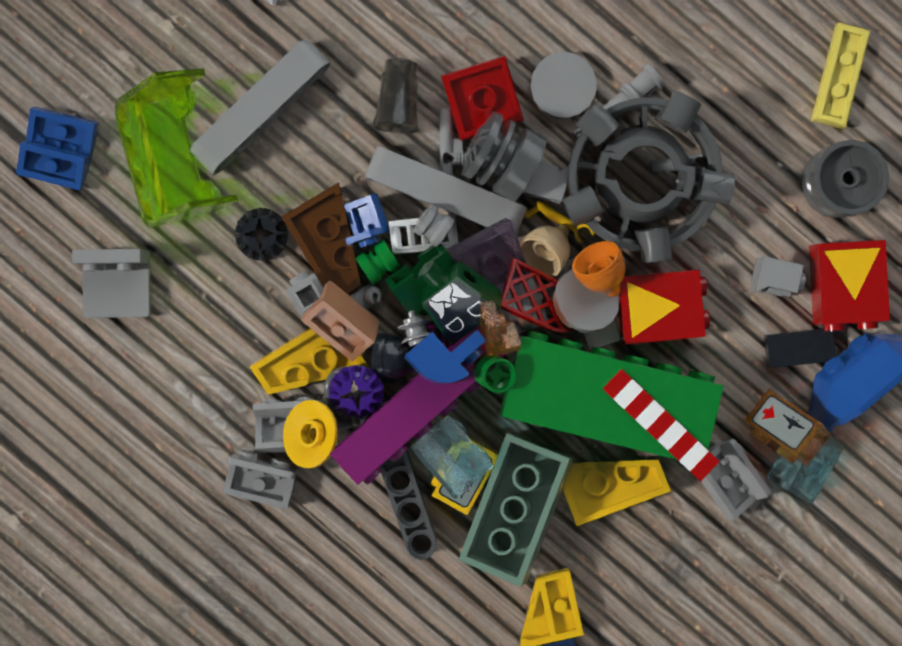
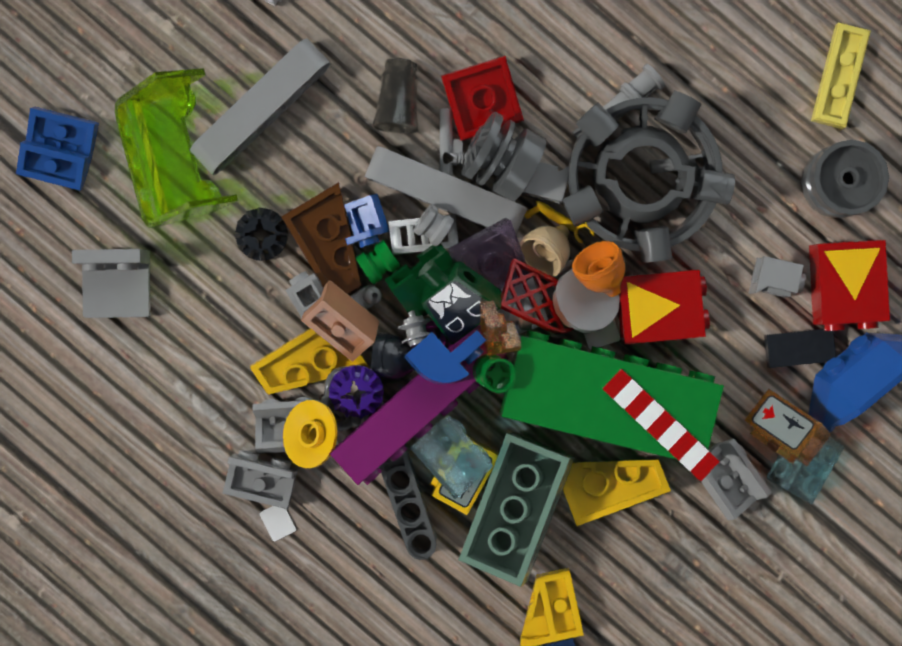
light grey tile [530,51,597,120] -> none
none -> white sticker [260,506,296,541]

